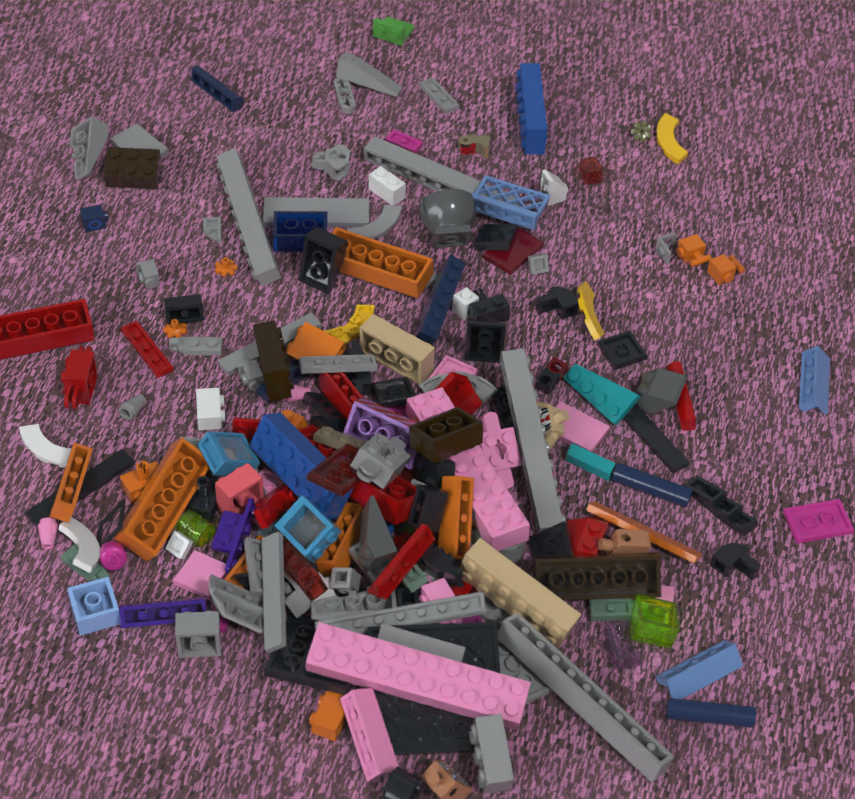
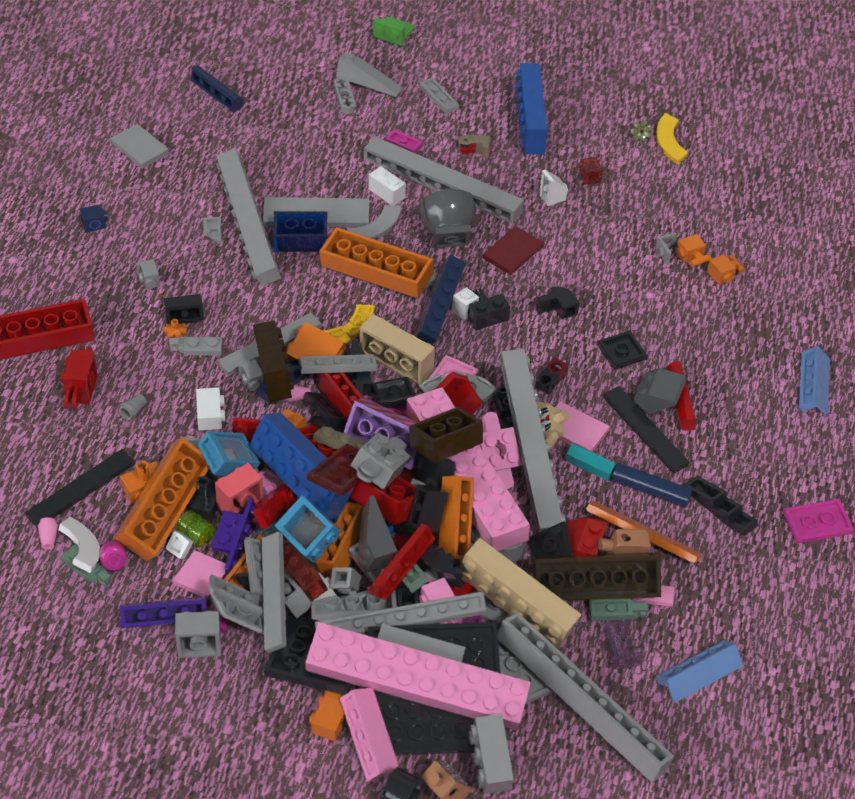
white tile [19,424,71,468] -> none
orange brick [50,442,93,523] -> none
light blue brick [67,577,121,636] -> none
light grey wedge [70,116,108,181] -> none
black piece [97,499,125,548] -> none
dark brown brick [103,147,162,189] -> none
red tile [120,320,174,379] -> none
orange plant [215,257,238,277] -> none
black slope [299,227,348,295] -> none
light grey hinge [311,144,350,181] -> none
black slope [465,320,506,363] -> none
medium blue fence [472,175,550,230] -> none
black tile [474,224,518,250] -> none
light grey tile [528,253,549,275] -> none
teal wing [563,364,641,425] -> none
yellow tile [577,281,605,340] -> none
clear neon green slope [629,593,680,649] -> none
dark blue brick [666,698,756,728] -> none
black brick [710,543,761,581] -> none

